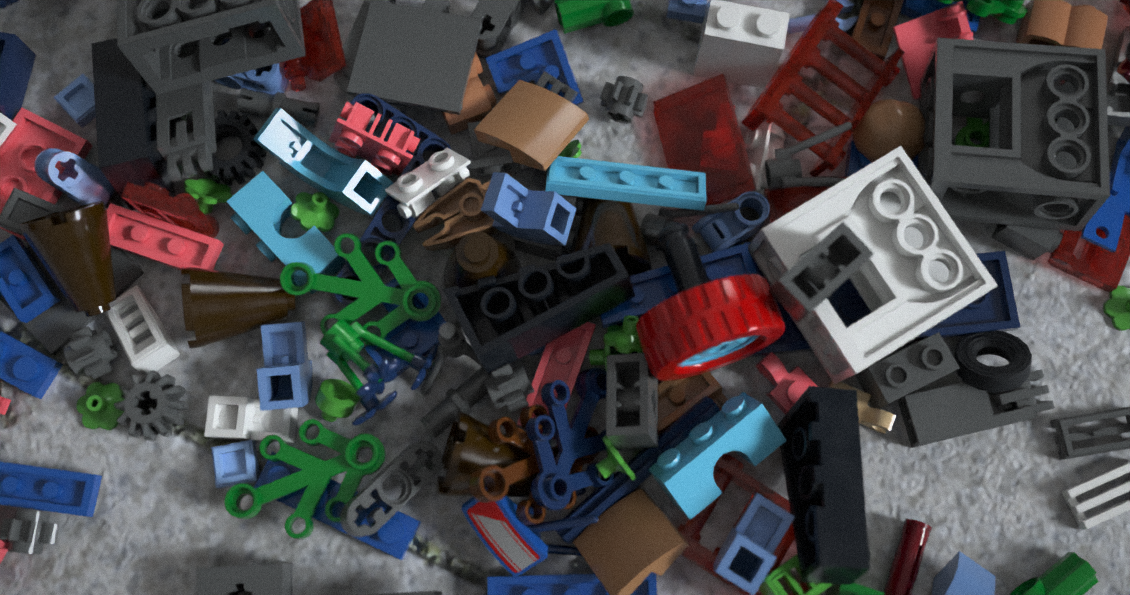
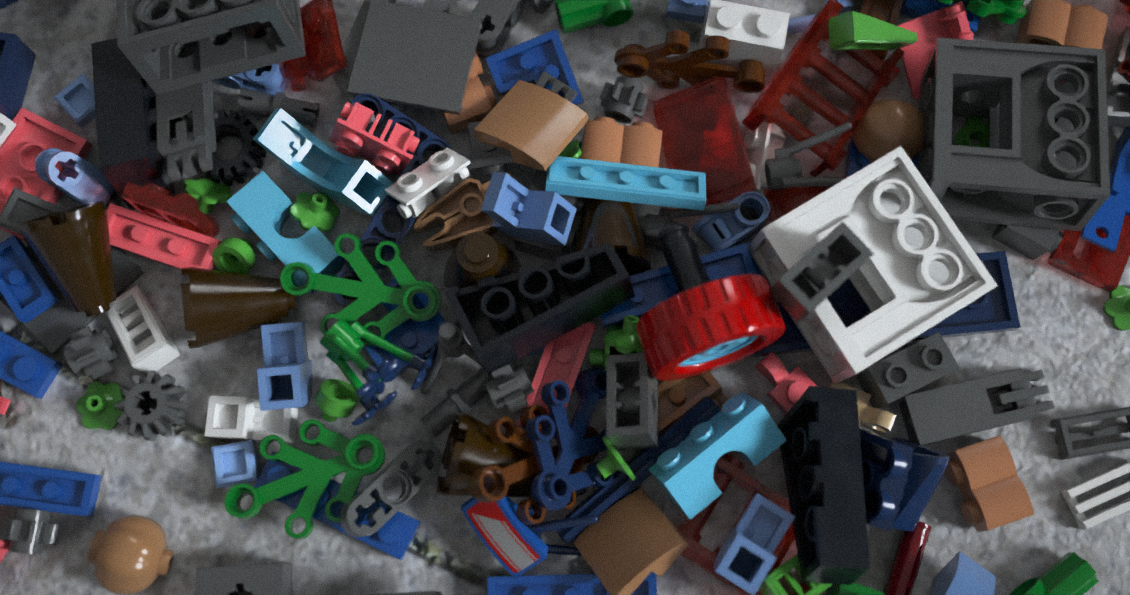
black tyre [954,331,1032,392] -> none
none -> medium nougat plant [87,515,175,595]
none -> bright green tile [212,237,256,274]
none -> nougat brick [581,117,663,167]
none -> reddish brown plant [614,30,766,94]
none -> bright green slope [828,11,918,51]
none -> dark blue piece [859,428,950,532]
none -> nougat brick [945,435,1034,532]

